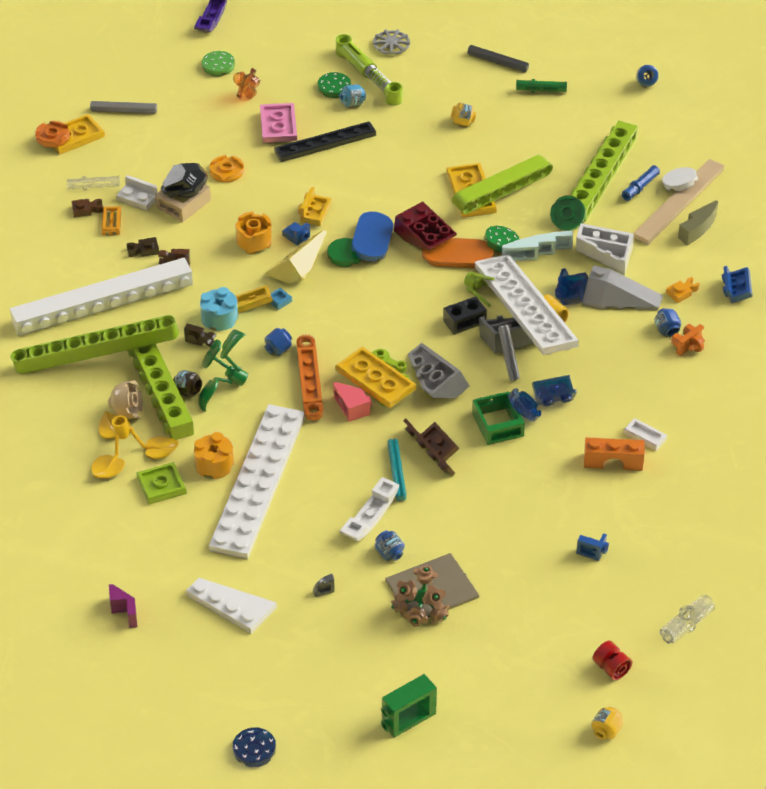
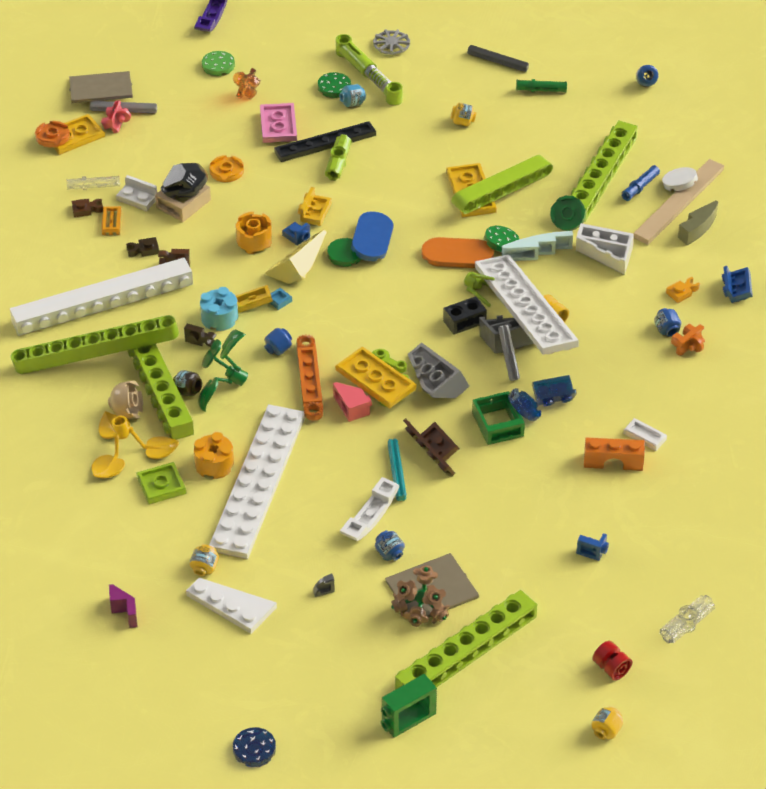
dark red slope [394,201,457,250] -> none
clear blue bracket [555,268,589,306] -> none
light grey wedge [582,266,663,310] -> none
none -> dark tan piece [69,71,133,103]
none -> coral hips [101,100,131,133]
none -> head [189,544,219,576]
none -> lime piece [325,134,351,181]
none -> lime brick [395,590,538,690]

